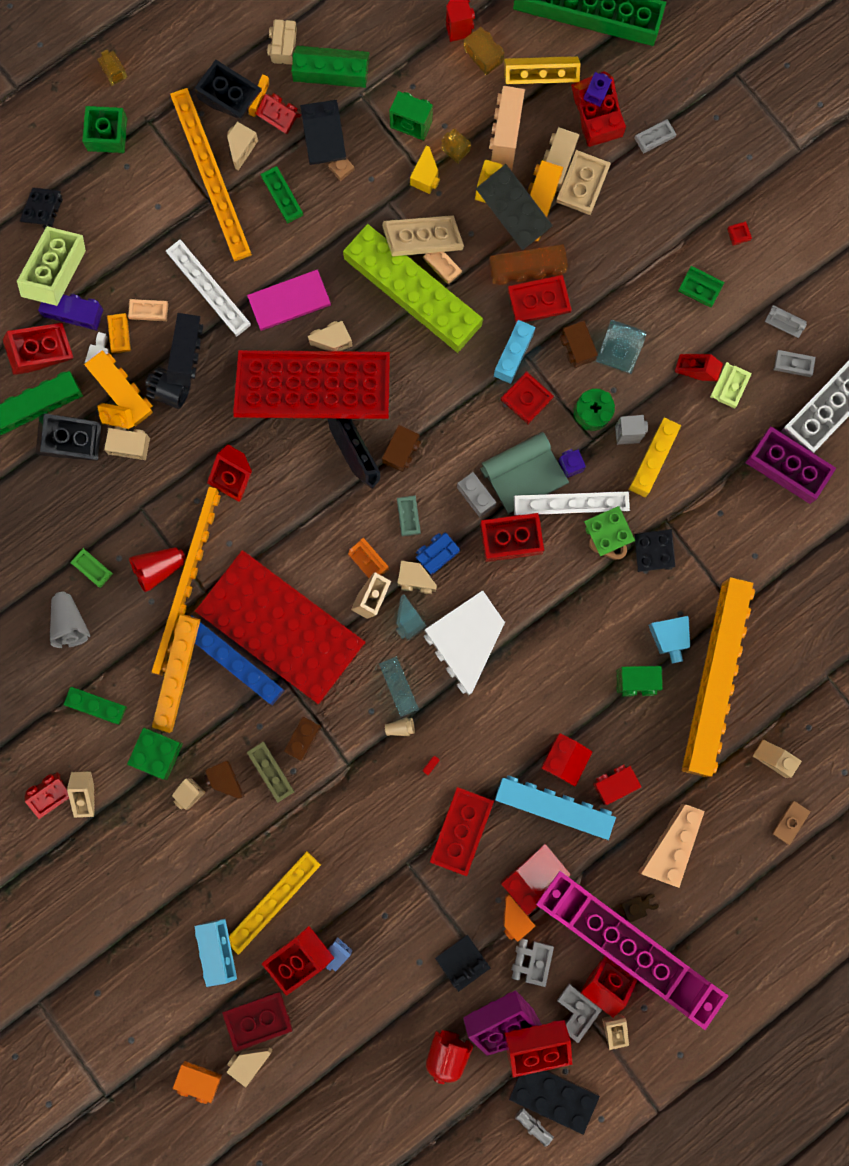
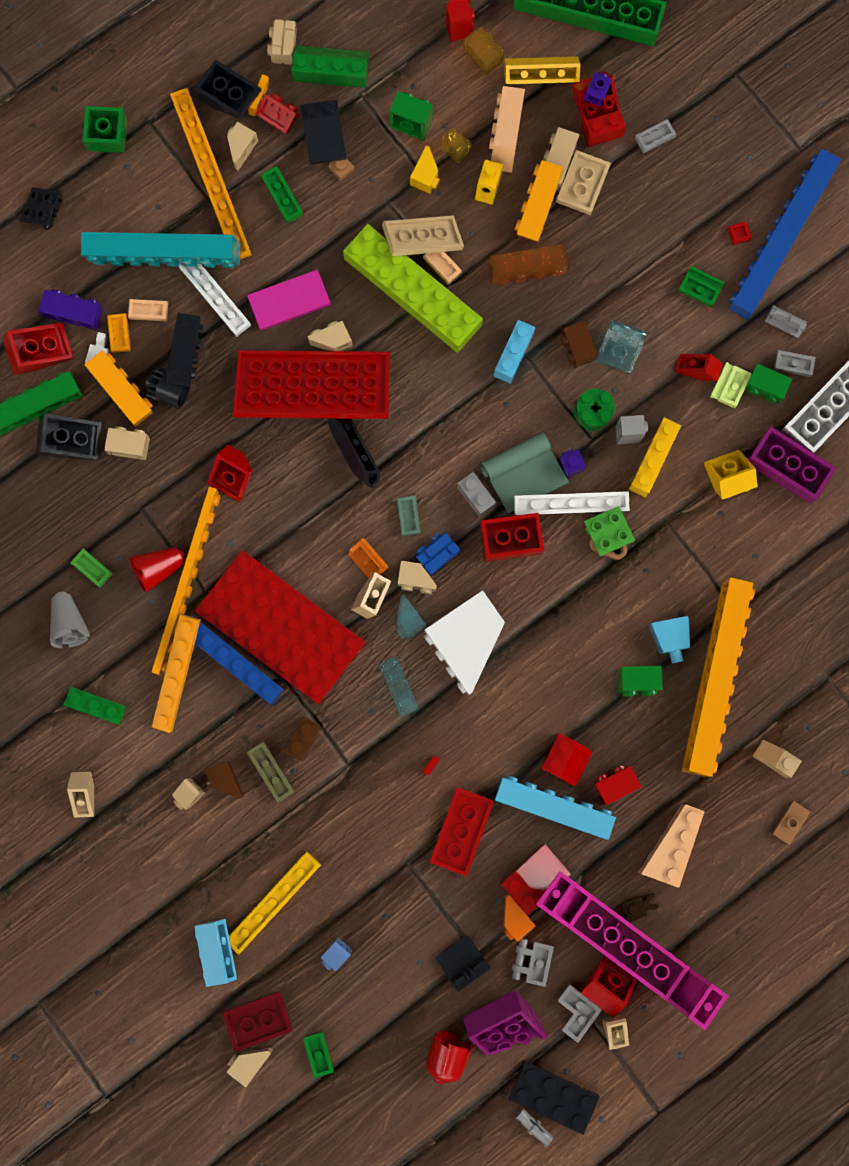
yellowish green brick [17,226,86,306] -> none
red bracket [25,772,69,819] -> none
clear yellow brick [97,49,128,86] -> none
light orange plate [97,403,134,429] -> none
green brick [127,728,183,780] -> none
orange brick [173,1061,222,1104] -> none
red brick [261,926,334,996] -> none
reddish brown brick [382,425,421,472] -> none
tan cone [385,717,415,736] -> none
pearl dark grey brick [476,164,553,250] -> none
red tile [501,371,554,425] -> none
red brick [505,1020,573,1078] -> none
red plate [508,275,571,323] -> none
black hinge [634,529,676,572] -> none
none -> teal brick [81,232,241,268]
none -> green plate [303,1031,334,1078]
none -> yellow slope [704,450,758,500]
none -> blue brick [729,149,842,320]
none -> green brick [745,363,792,404]

